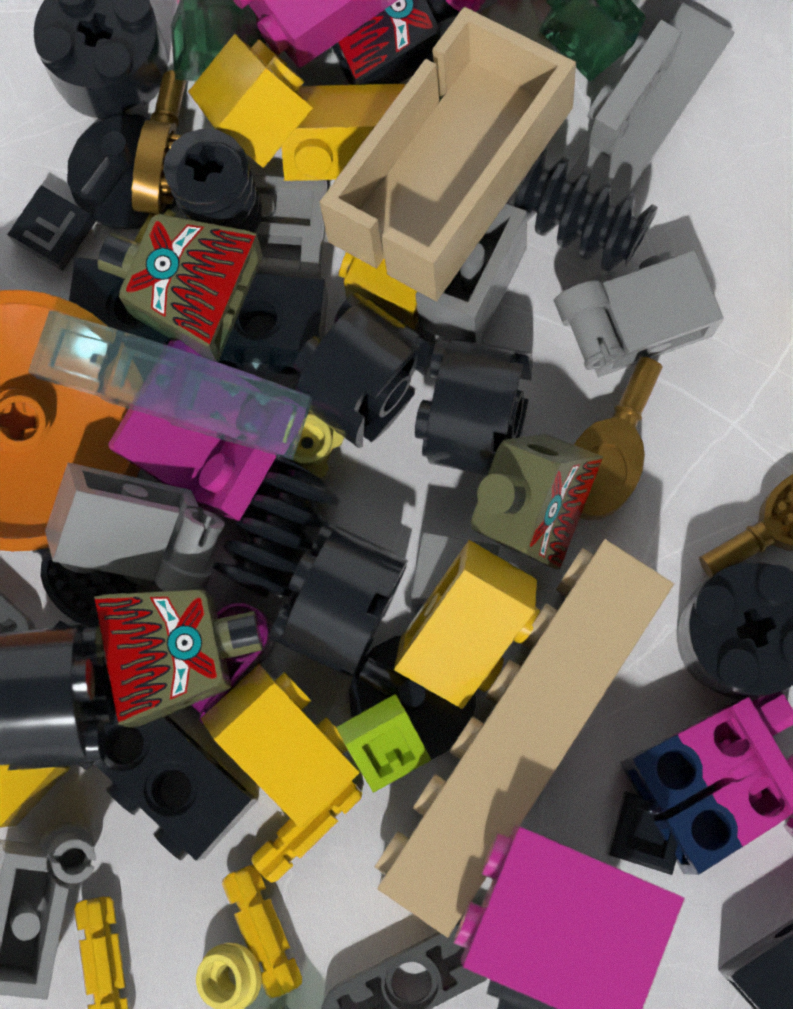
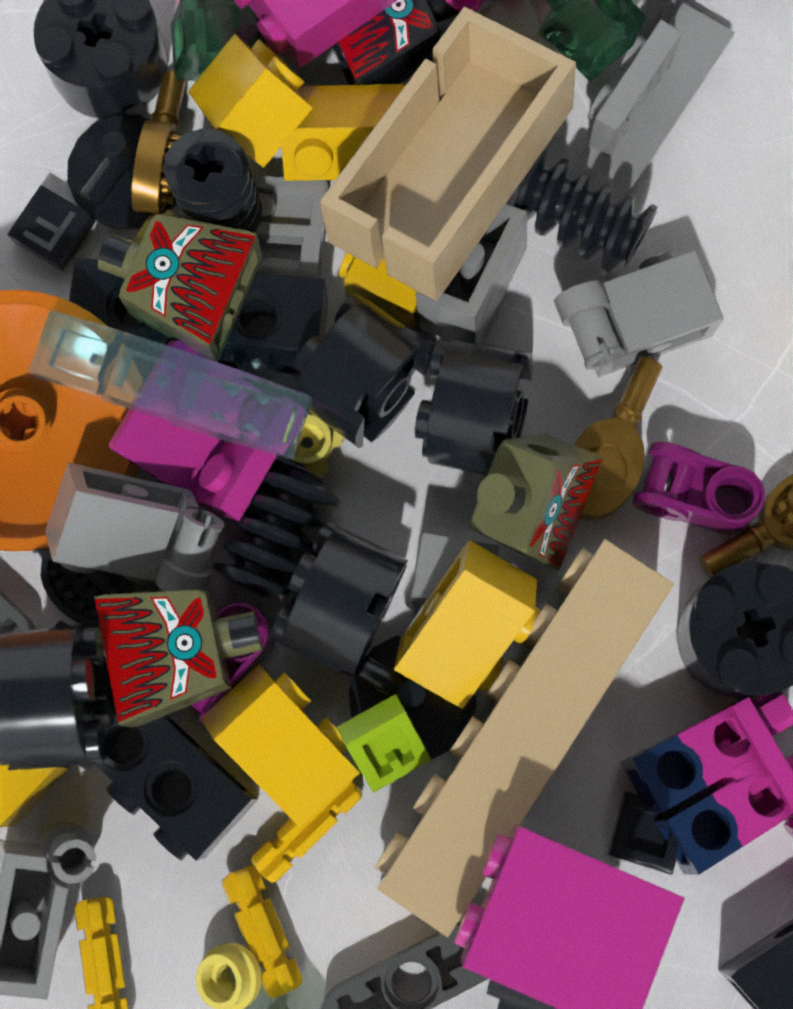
none -> magenta piece [632,442,765,535]

